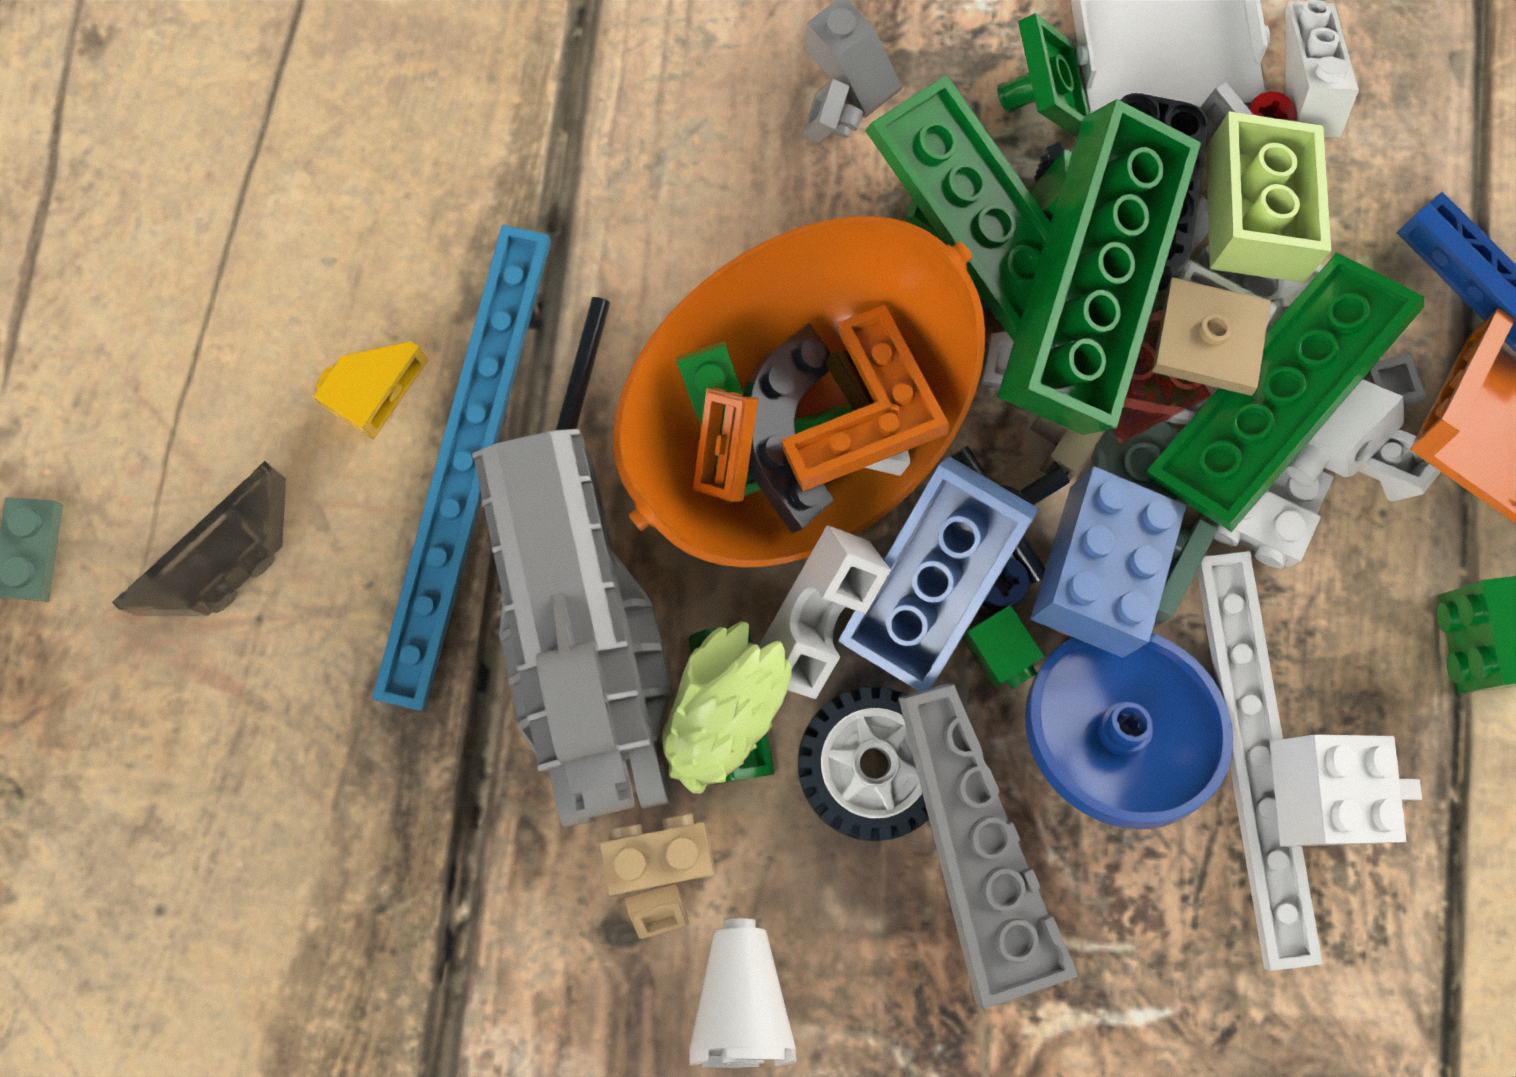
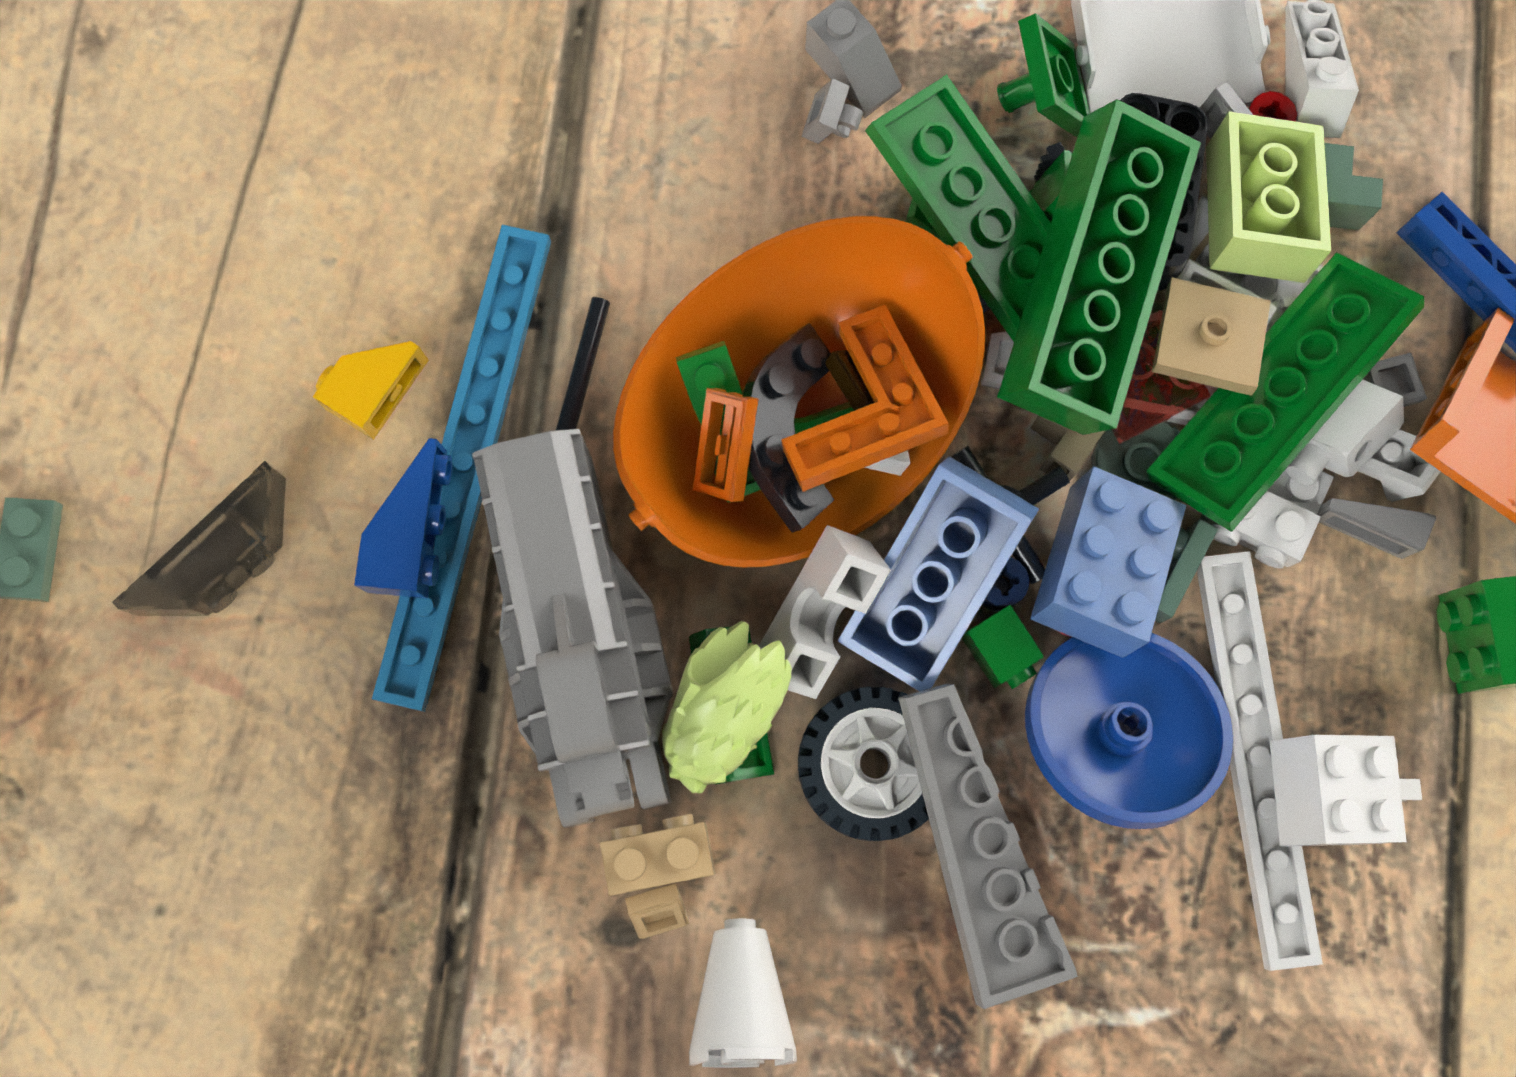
none -> blue slope [354,438,452,599]
none -> light grey slope [1317,498,1436,559]
none -> sand green piece [1324,143,1383,230]

